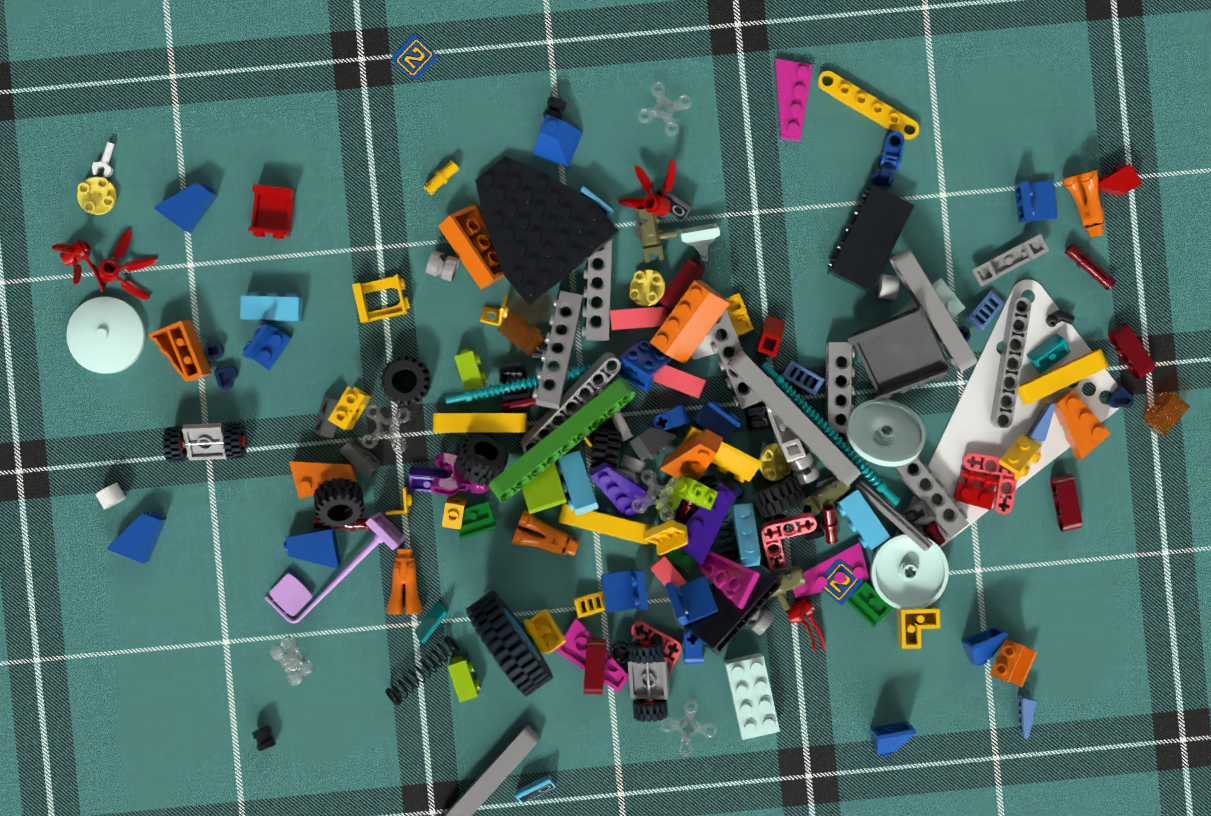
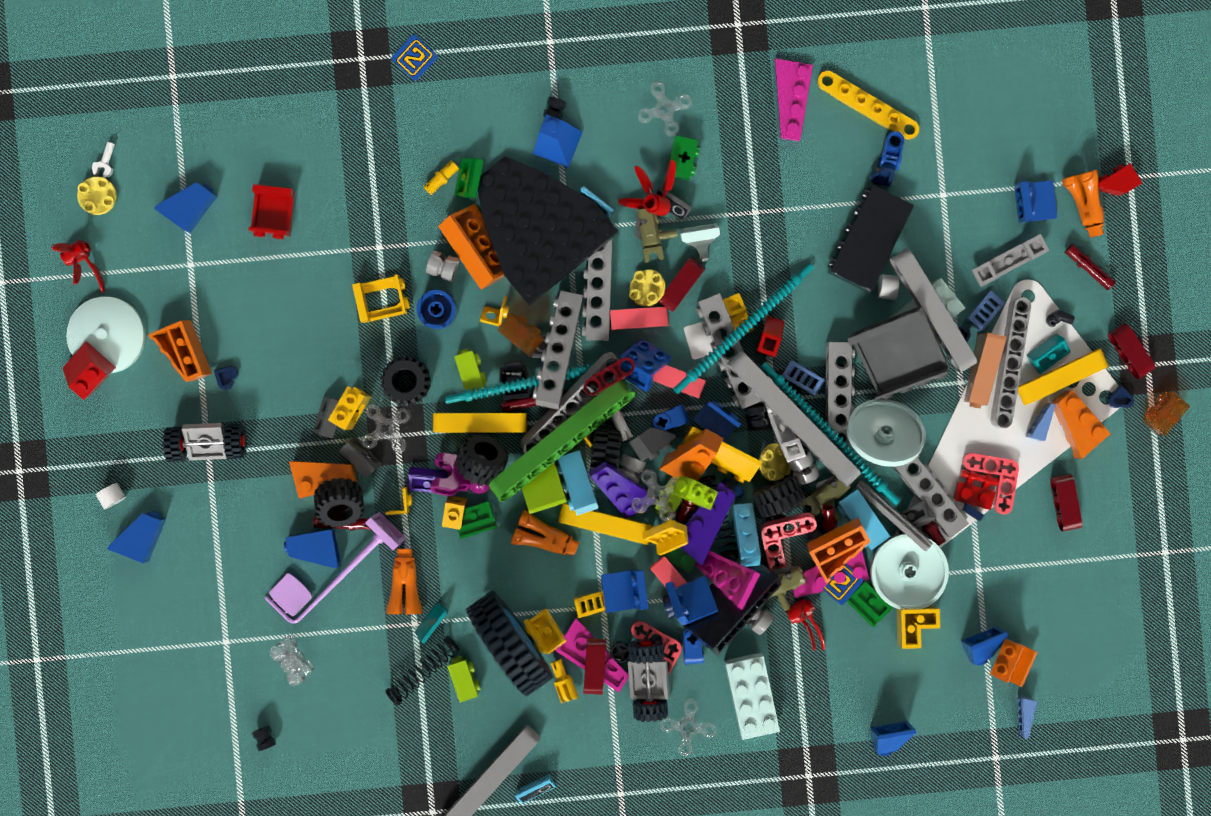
red plant [99,230,157,300] -> none
dark blue bush [205,342,224,360] -> none
medium azure brick [240,292,303,321] -> none
blue bracket [242,323,292,370] -> none
orange slope [650,279,730,364] -> none
yellow bracket [999,434,1042,481] -> none
none -> red slope [63,341,116,400]
none -> blue brick [417,290,457,330]
none -> green plate [454,158,484,198]
none -> yellow arm [550,659,579,703]
none -> dark red beam [584,357,635,396]
none -> dark blue tile [663,595,676,618]
none -> green brick [669,135,700,181]
none -> teal hose [673,263,814,394]
none -> orange wedge [807,518,871,583]
none -> dark blue tile [962,503,985,522]
none -> nougat slope [964,333,1007,409]

